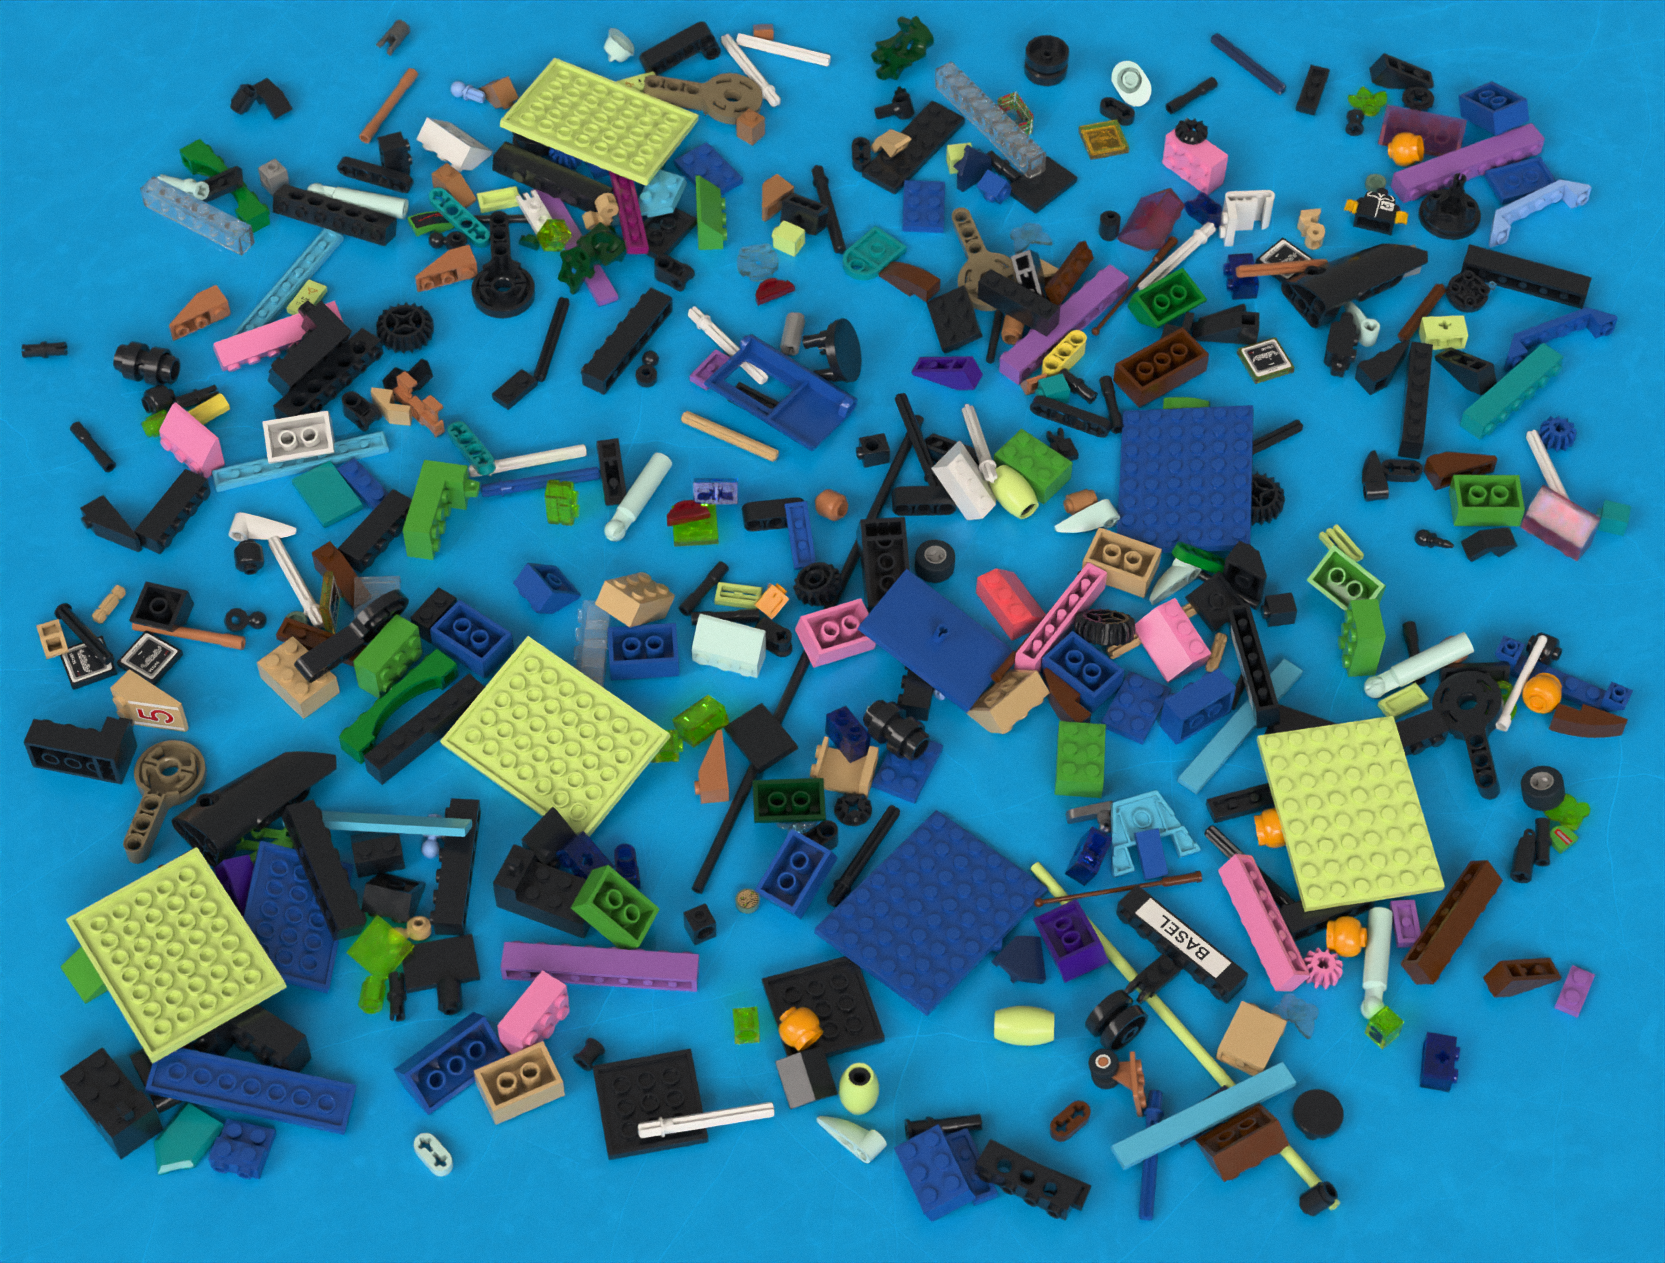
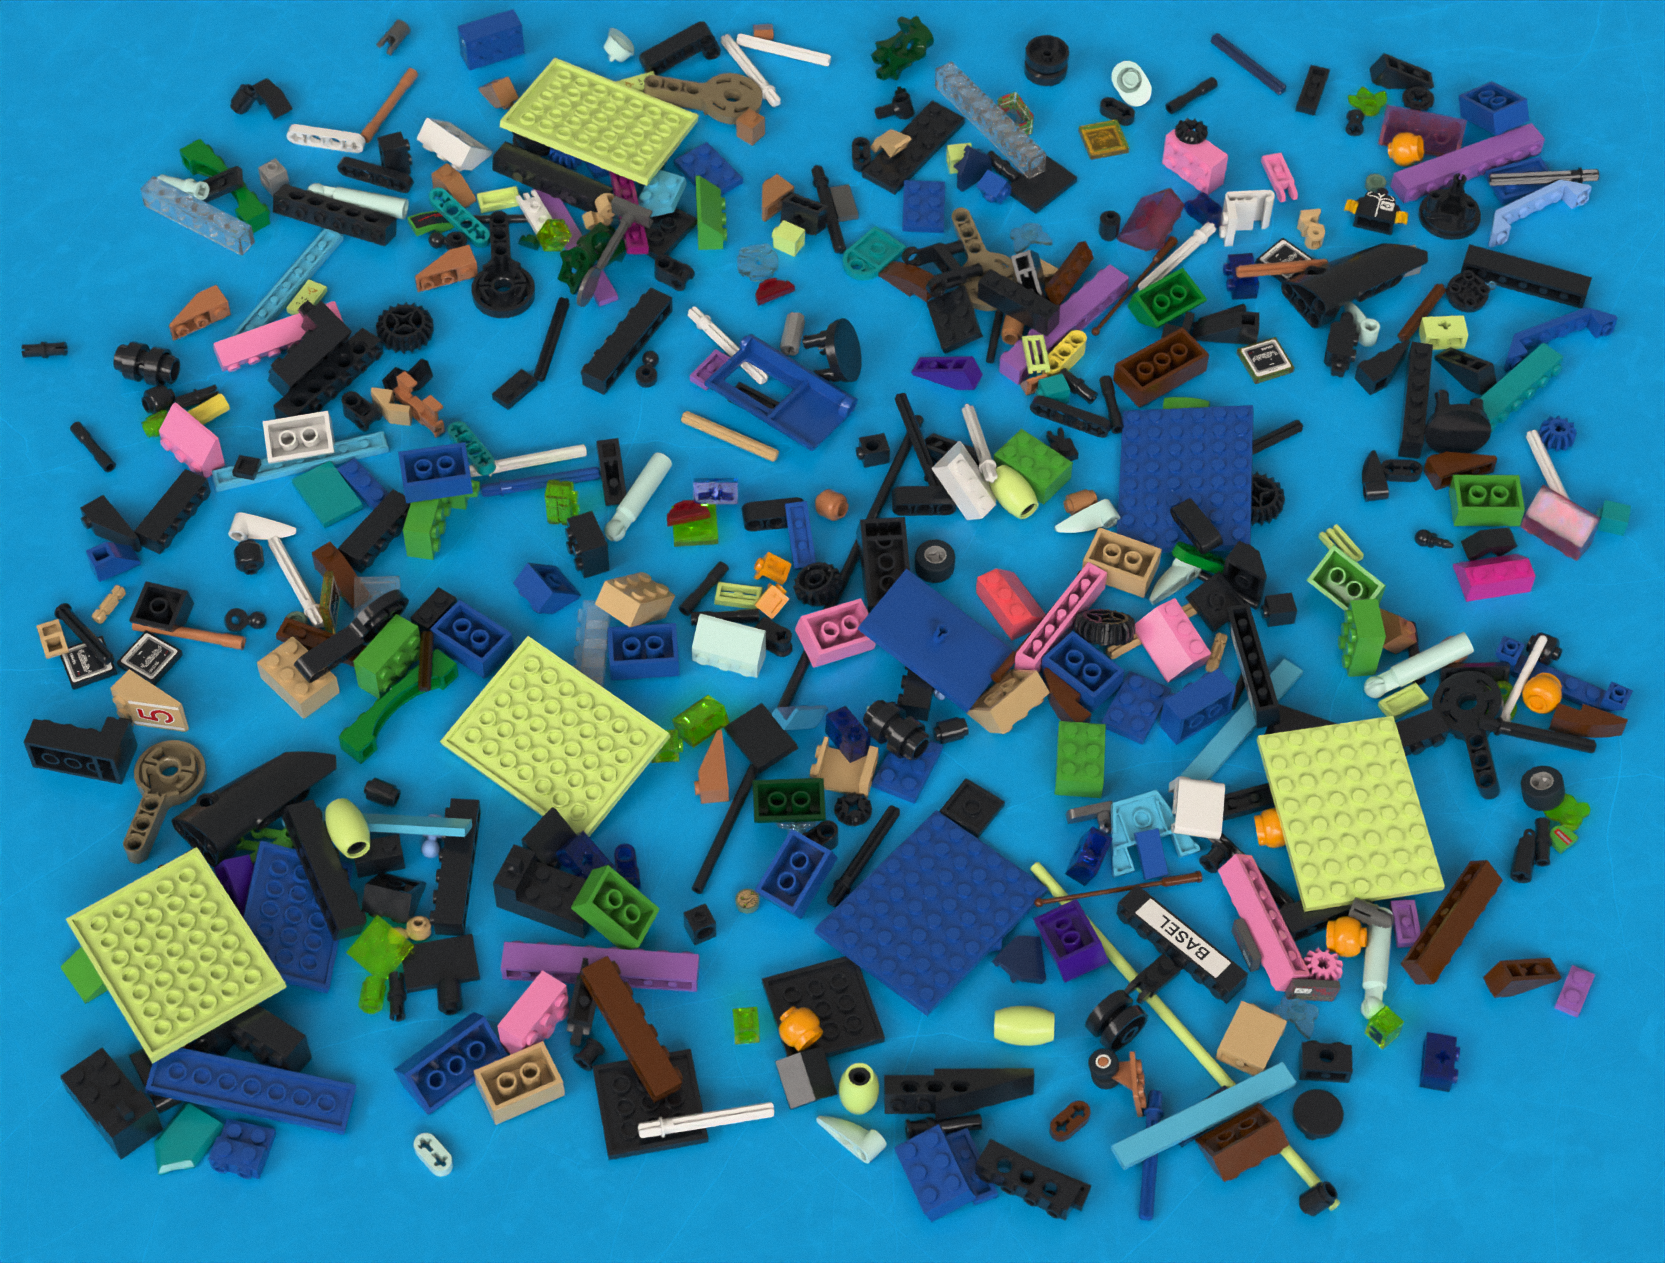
black brick [364,673,485,785] -> none
light blue axle [451,81,486,103] -> none
none -> blue slope [86,542,141,582]
none -> black tile [232,455,261,480]
none -> white beam [287,124,366,153]
none -> yellowish green piece [325,798,370,858]
none -> black brick [364,777,401,807]
none -> blue brick [398,442,473,503]
none -> dark brown axle [418,631,434,692]
none -> blue brick [457,9,525,71]
none -> black brick [565,511,610,579]
none -> black hinge [567,958,596,1047]
none -> dark grey piece [577,196,653,307]
none -> reddish brown brick [580,955,683,1103]
none -> light orange bracket [754,552,792,585]
none -> dark azure panel [772,705,828,731]
none -> dark grey tile [829,184,858,222]
none -> black brick [884,1068,1034,1120]
none -> black connector [902,239,983,297]
none -> black brick [933,717,969,744]
none -> black tile [939,779,1005,838]
none -> yellowish green tile [1022,335,1050,374]
none -> white piece [1168,776,1225,840]
none -> black beam [1170,498,1223,555]
none -> black bush [1199,842,1231,873]
none -> dark grey tile [1232,918,1262,972]
none -> bright pink hinge [1261,153,1298,203]
none -> dark grey tile [1285,979,1341,1001]
none -> black brick [1299,1040,1353,1083]
none -> dark grey hinge [1348,897,1395,929]
none -> medium nougat slope [1380,608,1417,654]
none -> black piece [1424,390,1491,454]
none -> dark pink slope [1453,554,1536,602]
none -> black axle [1476,716,1597,753]
none -> axle [1488,167,1600,186]

